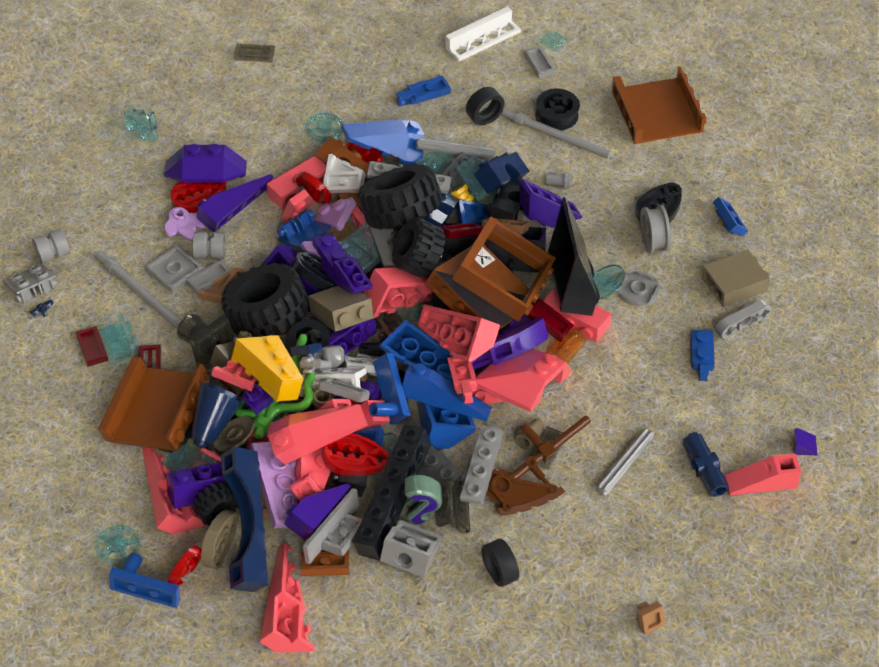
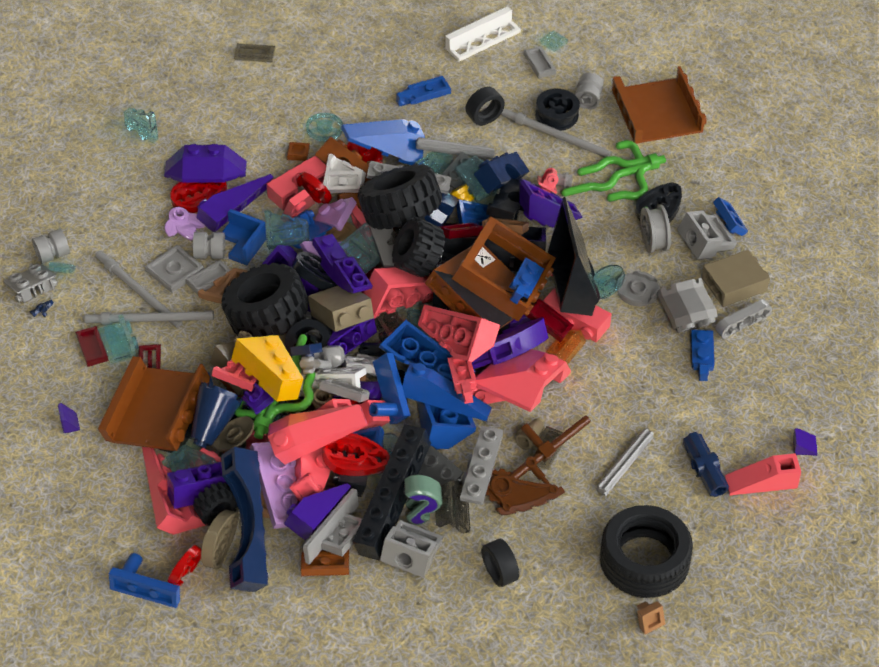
clear light blue wheel [96,525,141,564] -> none
clear smoke plant [177,314,234,371] -> none
coral wedge [260,542,315,652] -> none
none -> clear light blue tile [49,262,76,274]
none -> dark purple slope [57,403,80,433]
none -> light grey bar [85,311,214,325]
none -> blue panel [222,209,268,265]
none -> clear light blue wing [264,210,310,250]
none -> dark orange tile [287,142,310,161]
none -> blue hinge [509,258,544,304]
none -> coral hinge [537,168,558,194]
none -> bright green plant [561,140,666,202]
none -> light grey wheel [575,73,604,110]
none -> black tyre [600,505,693,598]
none -> light grey brick [657,278,718,333]
none -> light grey brick [677,210,737,260]

